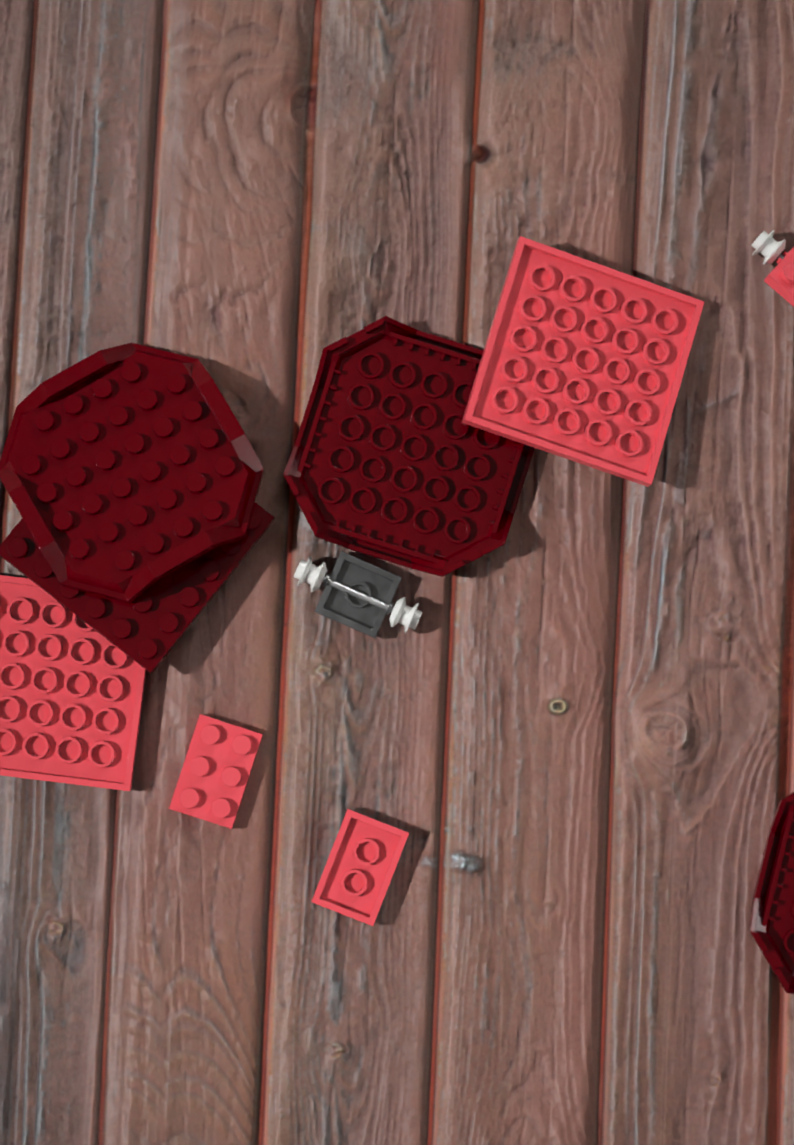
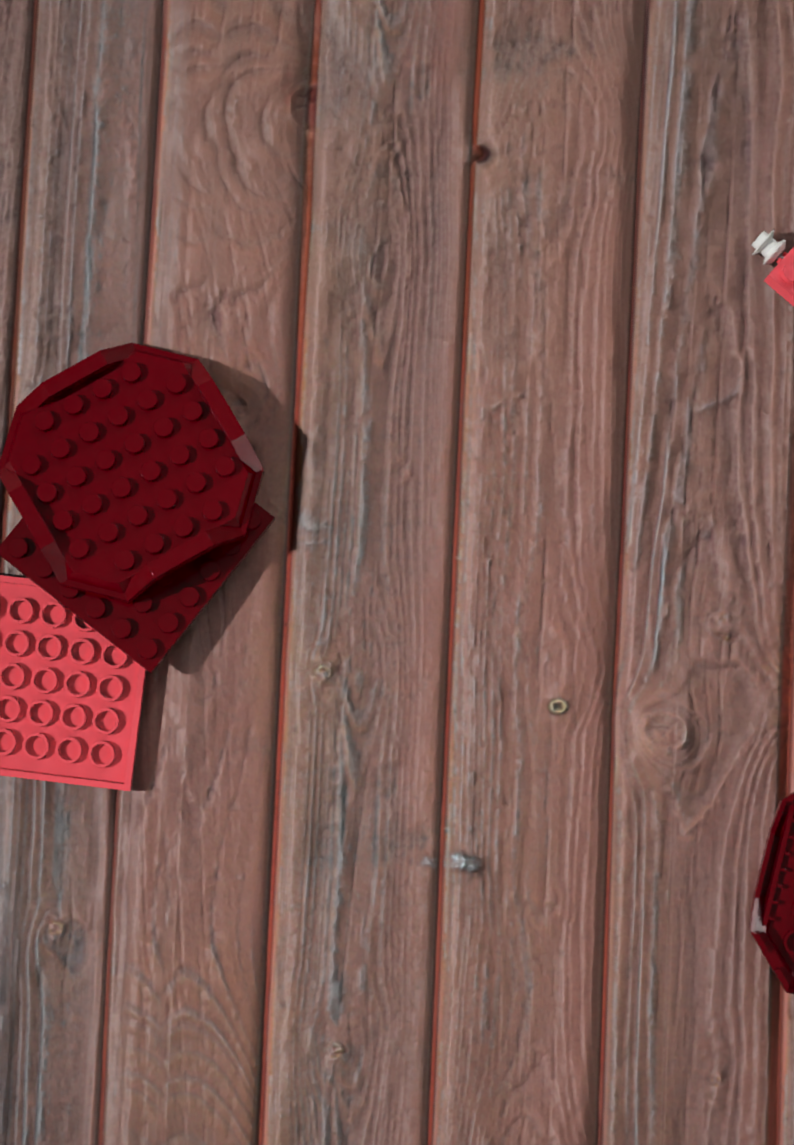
coral plate [169,714,263,829] -> none
dark red plate [283,316,535,577] -> none
flat silver plate [294,551,423,638] -> none
coral plate [311,809,409,926] -> none
coral plate [462,236,704,487] -> none

